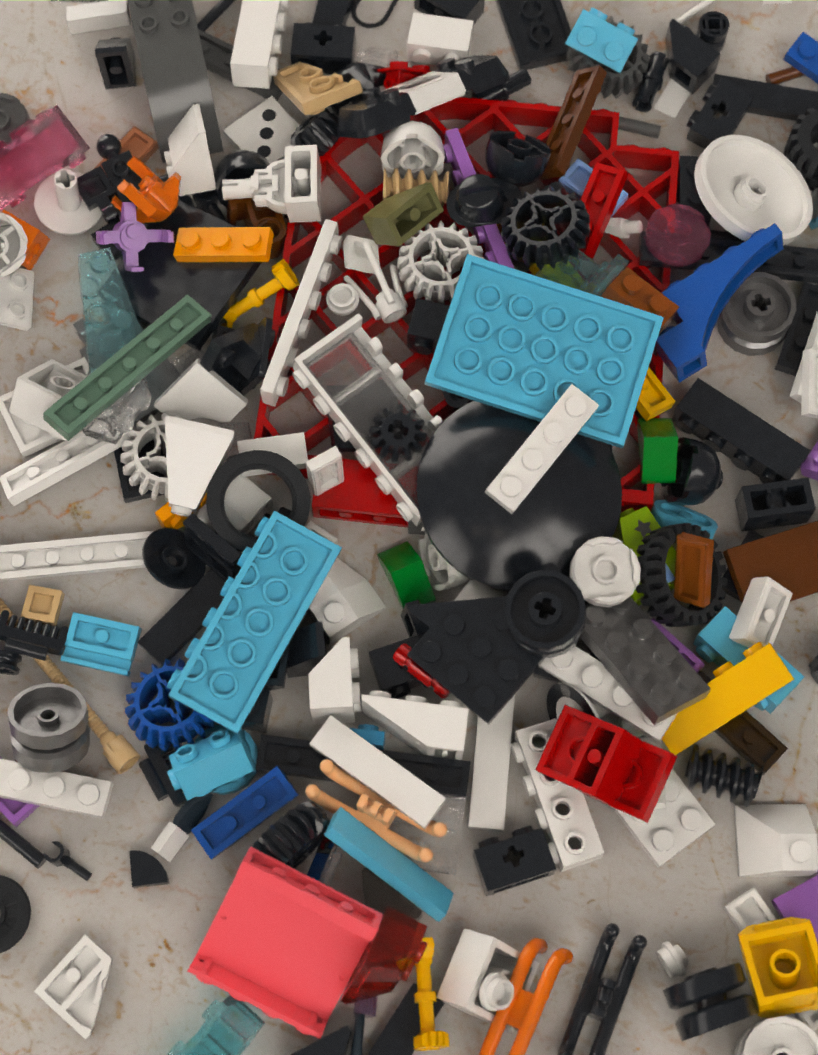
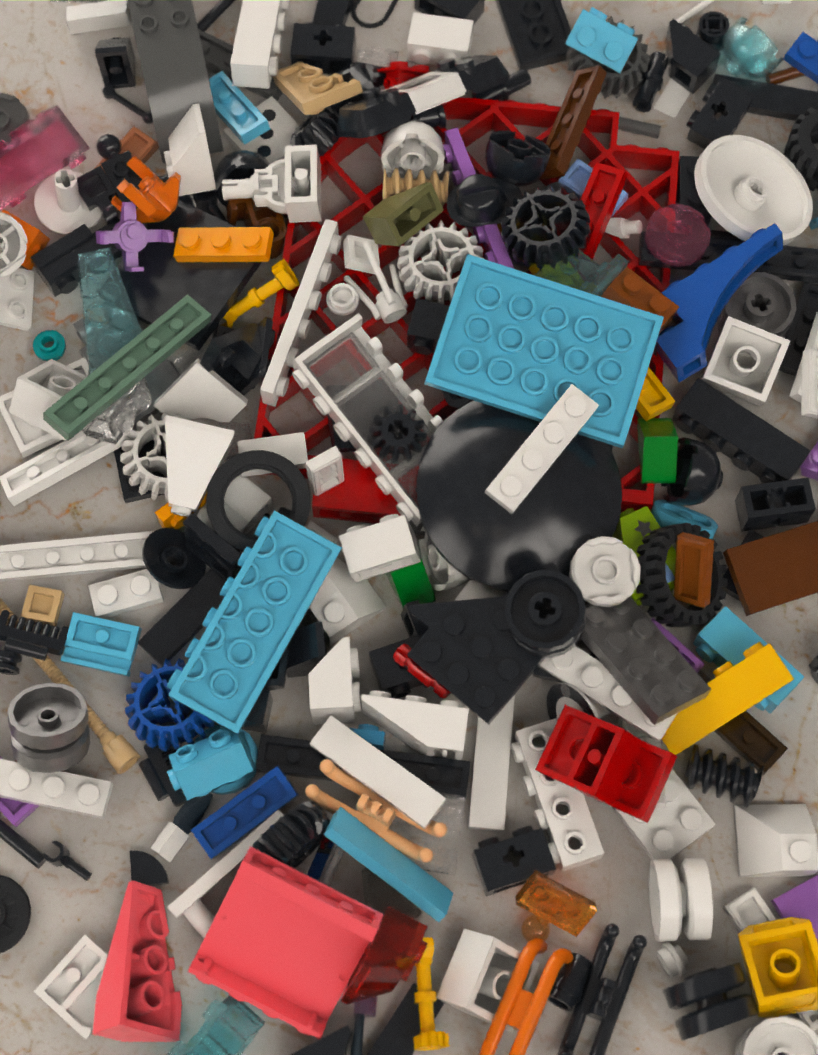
white plate [479,972,514,1011] -> none
white slope [729,577,793,648] -> none
none -> black brick [30,224,109,297]
none -> teal plate [33,330,66,361]
none -> white plate [88,569,164,619]
none -> coral wedge [92,880,182,1042]
none -> black hinge [102,85,153,124]
none -> white piece [167,810,284,938]
none -> medium azure plate [209,71,270,145]
none -> white slope [339,514,421,582]
none -> black bush [410,104,446,129]
none -> clear orange plate [515,870,597,942]
none -> black cone [548,953,592,1012]
none -> white wheel [649,858,713,942]
none -> white slope [700,316,790,406]
none -> clear light blue cylinder [722,17,783,80]

